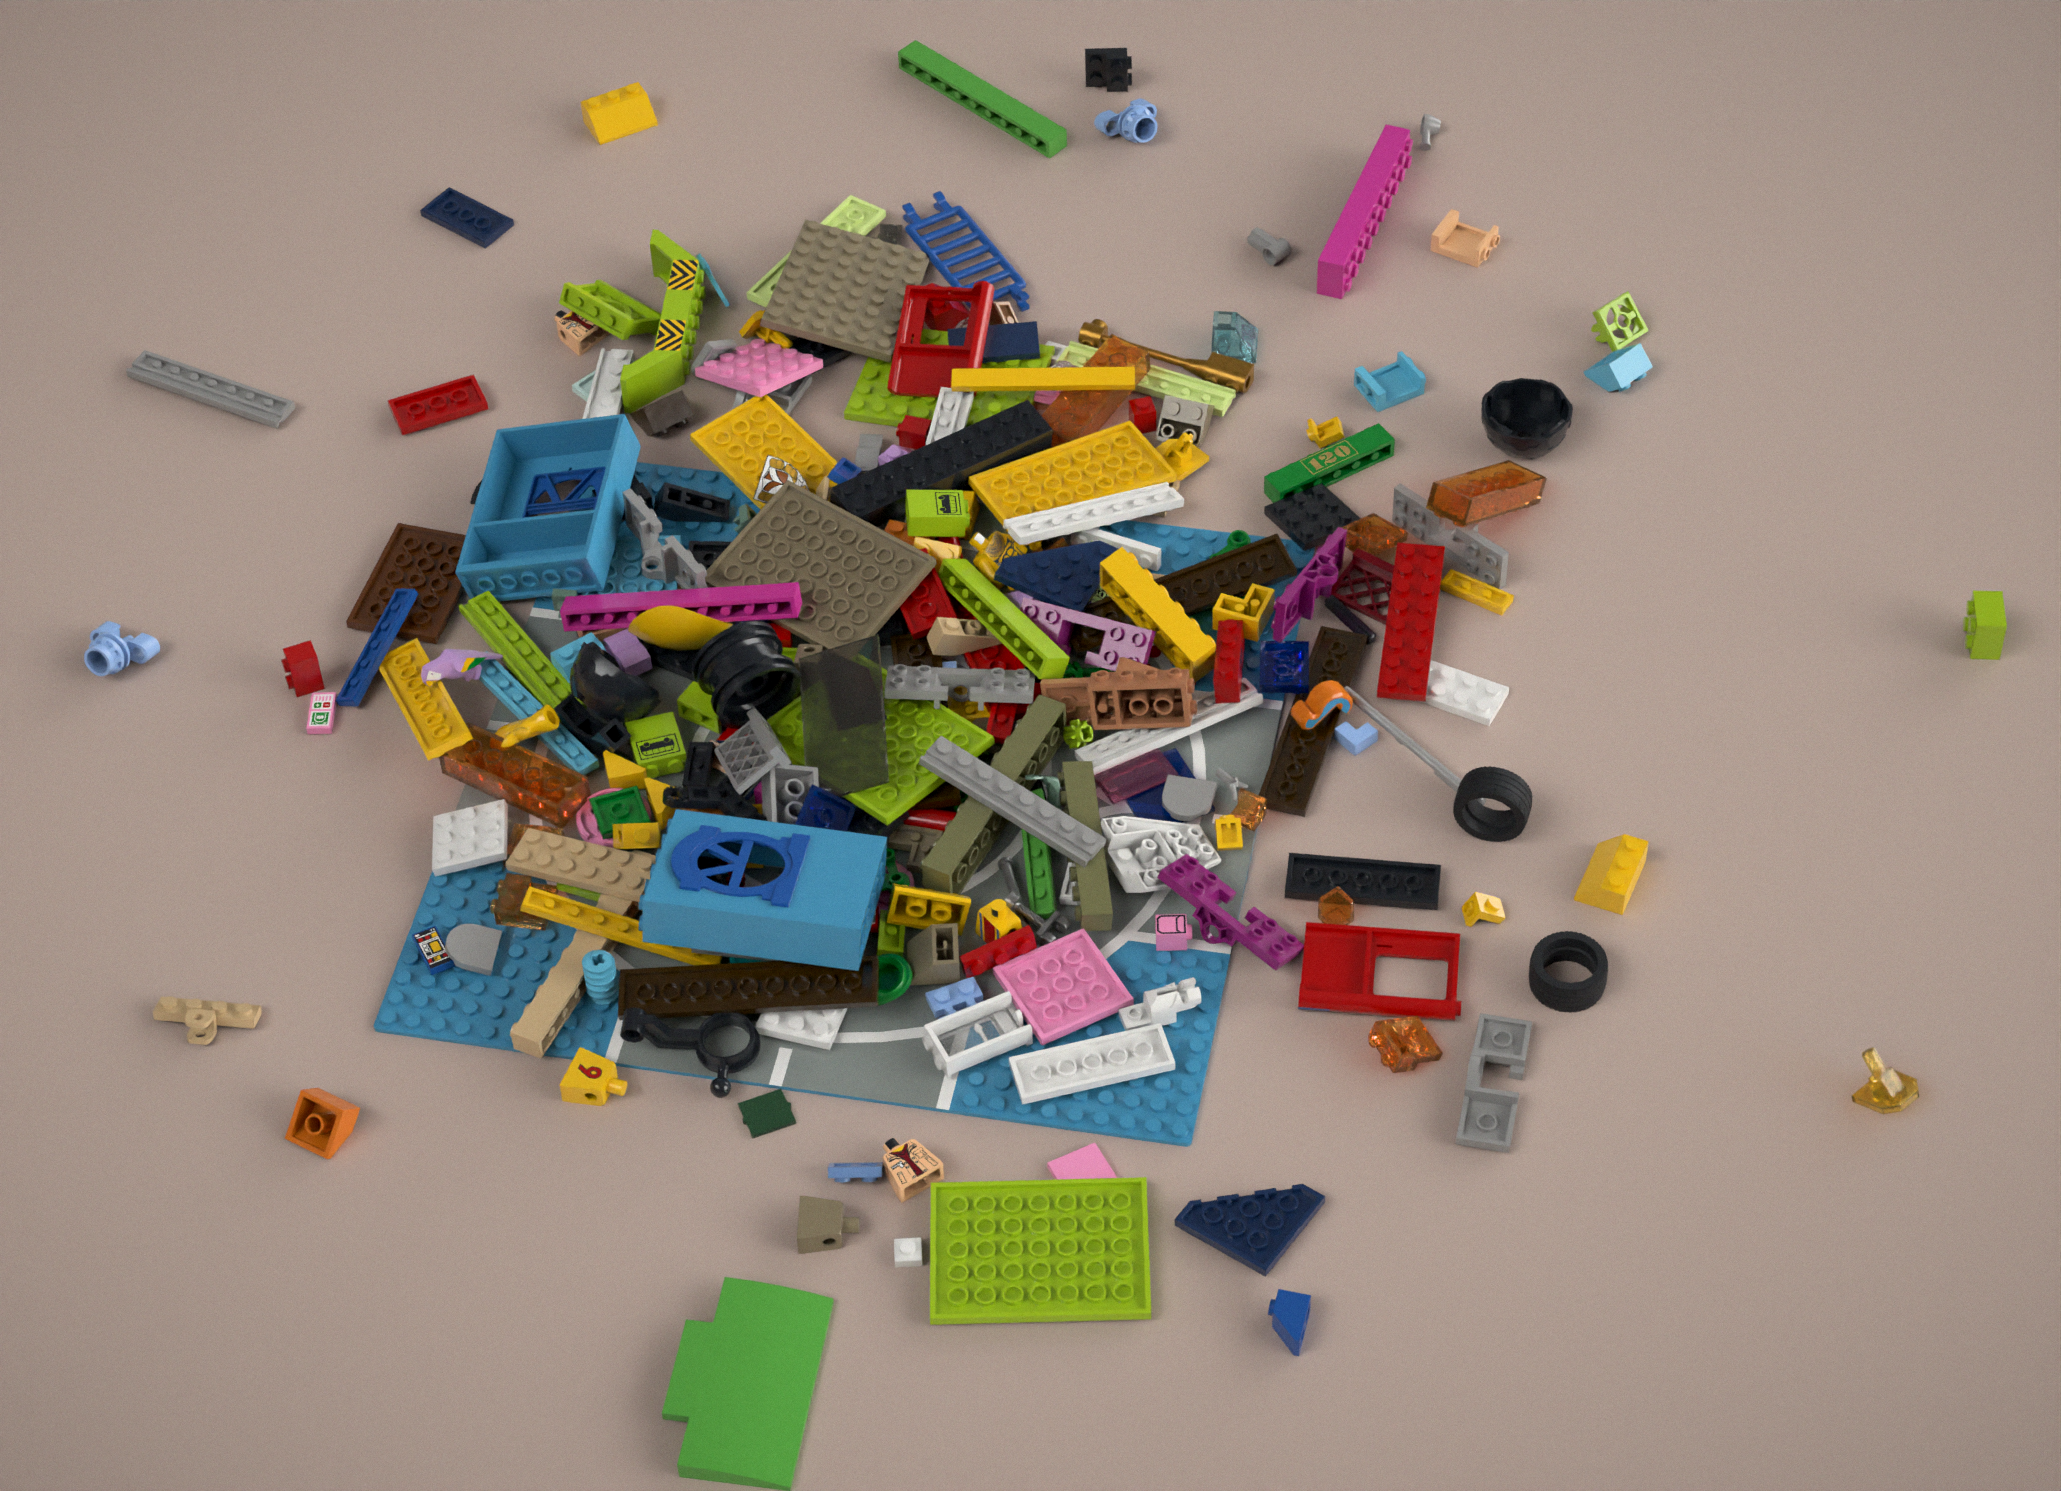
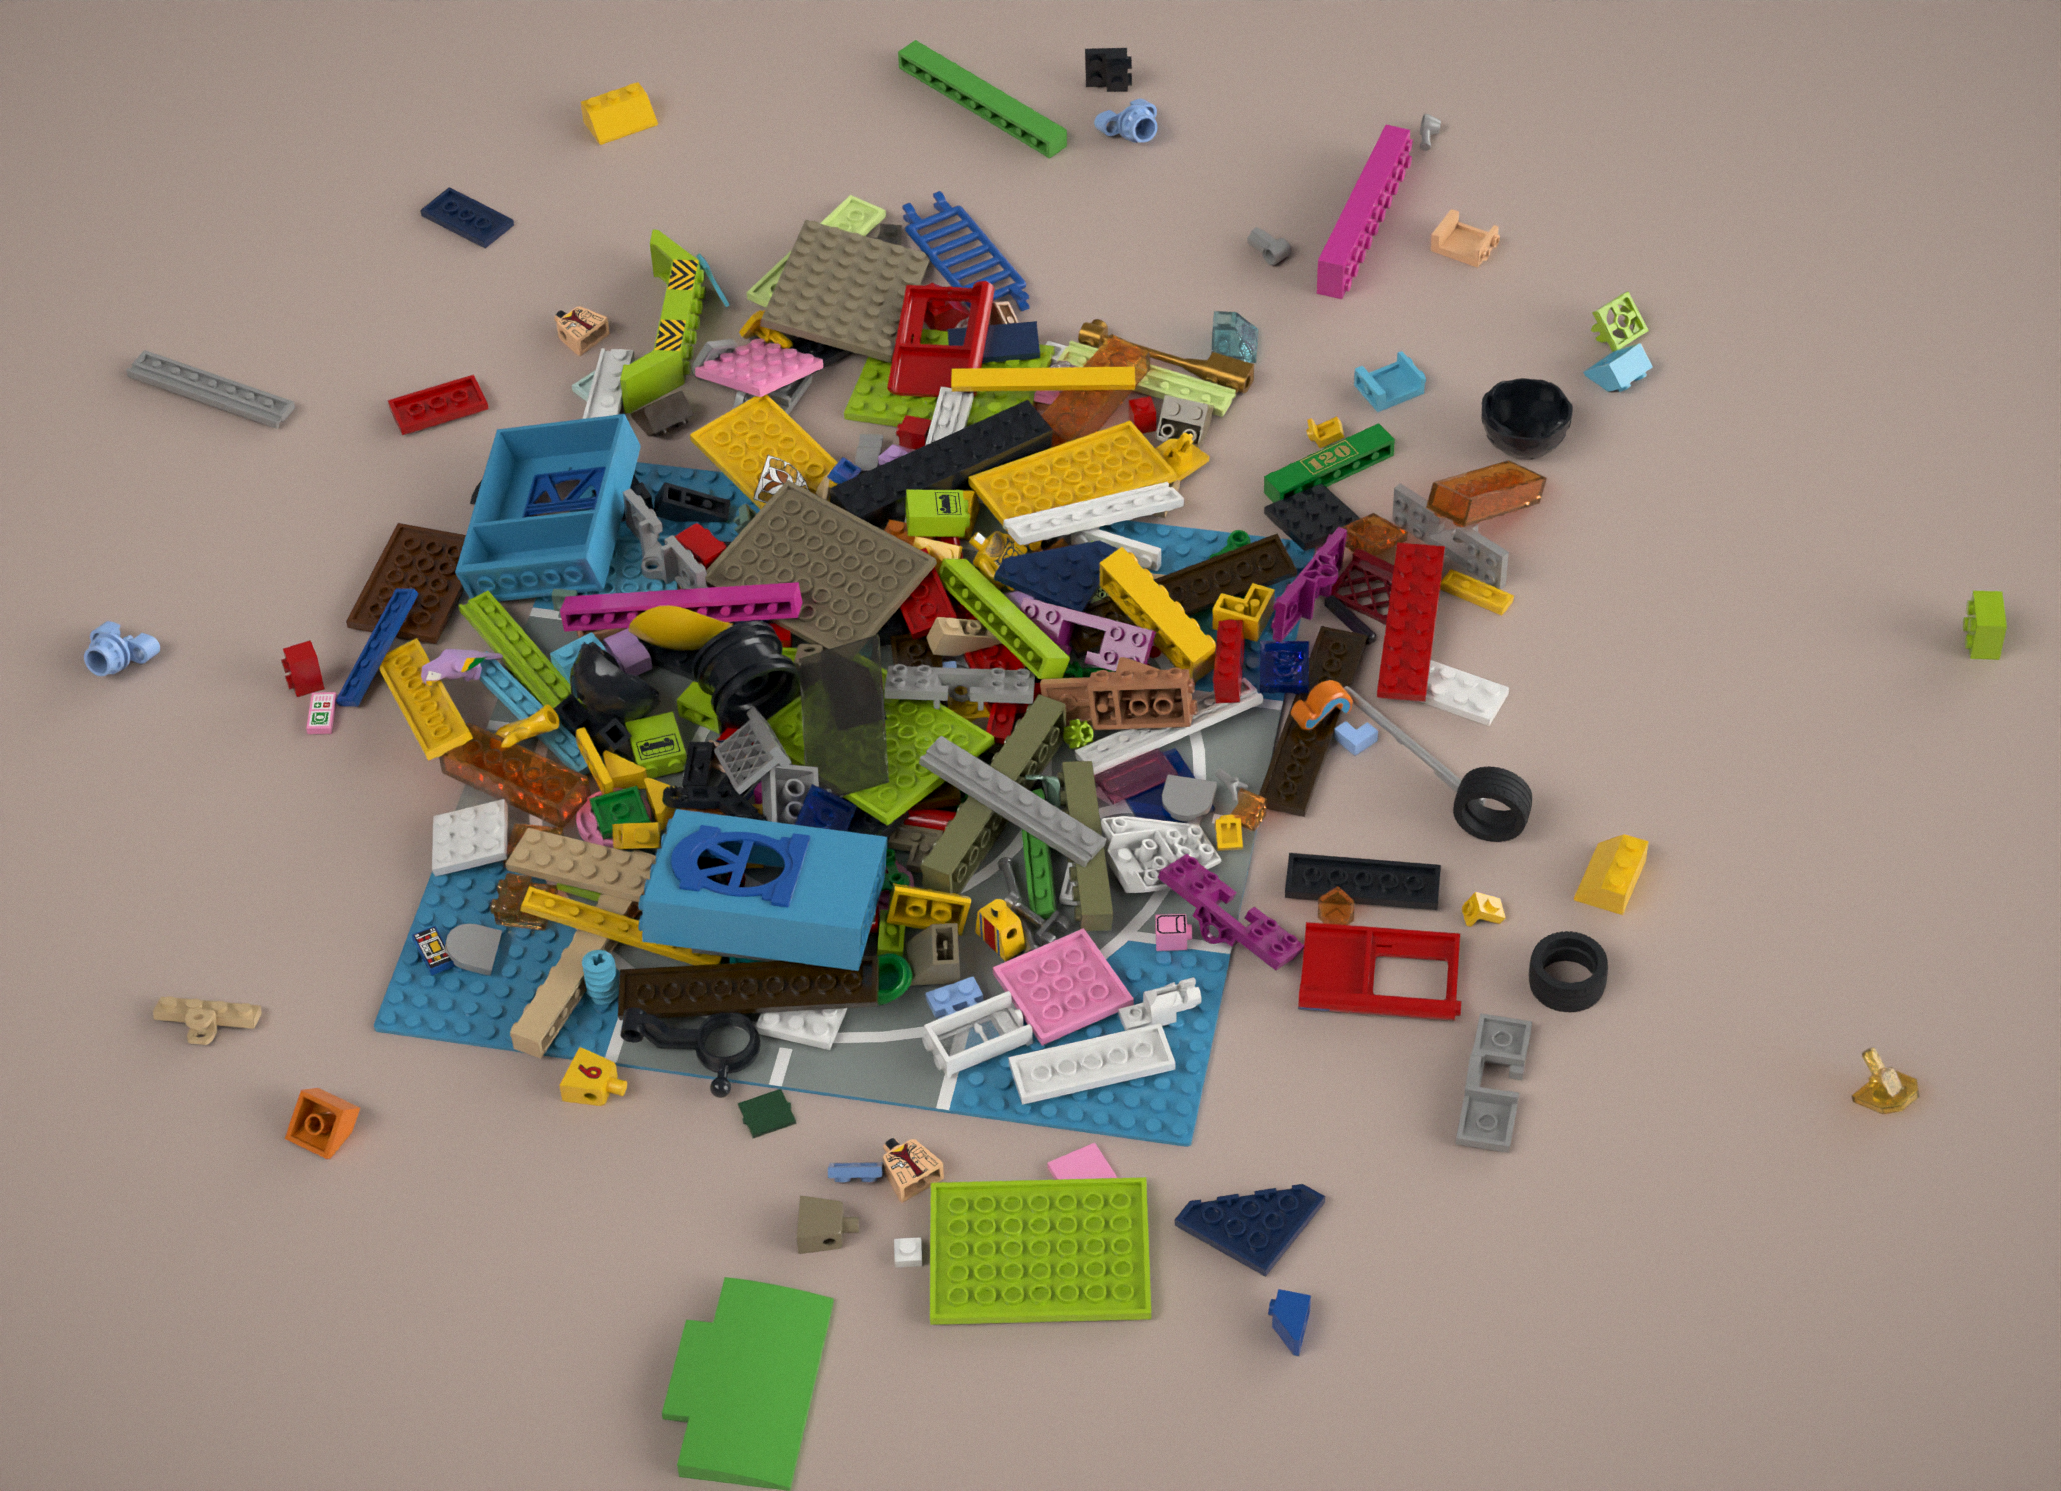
lime fence [559,279,661,340] -> none
red plate [959,925,1037,978] -> none
clear orange plate [1368,1016,1443,1073] -> none
none -> yellow tile [576,727,614,795]
none -> red brick [675,523,727,570]

